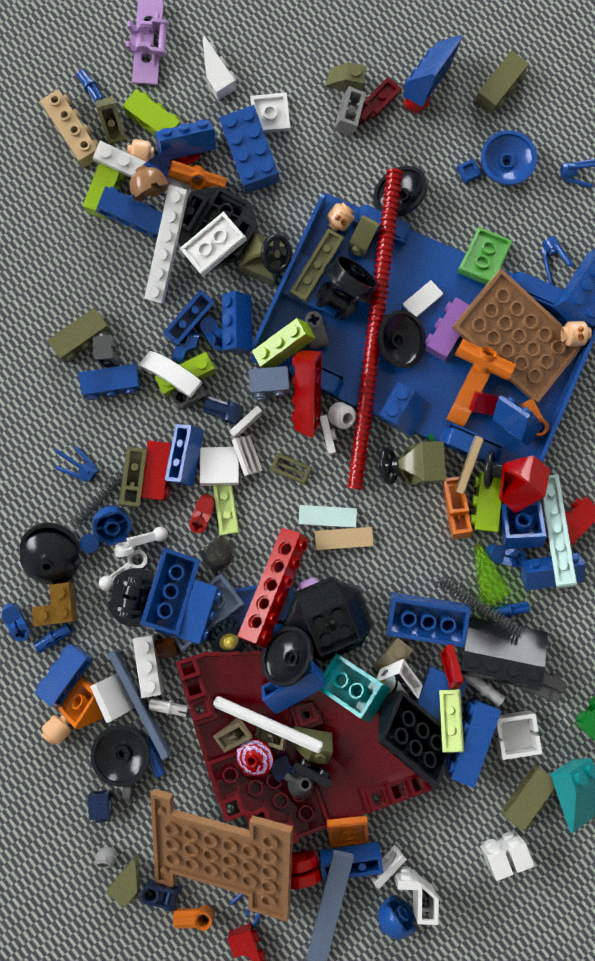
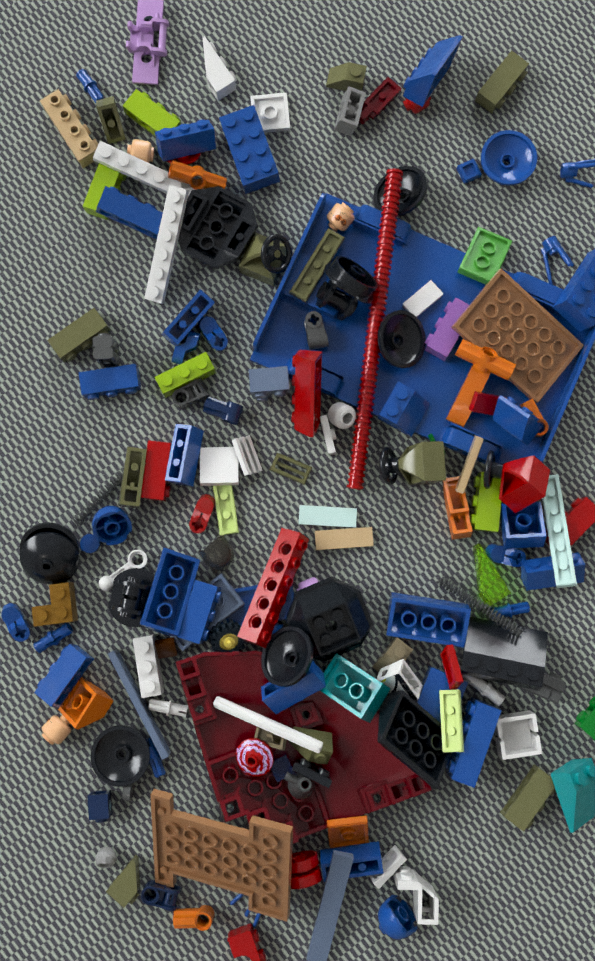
blue plant [54,446,98,482] -> none
white tile [90,673,135,723] -> none
white piece [114,527,168,557] -> none
medium nougat cylinder [130,165,169,202] -> none
white slope [138,351,202,398] -> none
clear blue tile [142,146,173,197] -> none
white tile [179,212,247,277] -> none
dark tan slope [213,718,253,753] -> none
blue brick [222,291,252,354] -> none
white tile [229,406,262,439] -> none
lime brick [252,318,316,368] -> none
olive slope [348,215,380,258] -> none
white piece [480,832,535,881] -> none
light nougat head [561,321,592,347] -> none

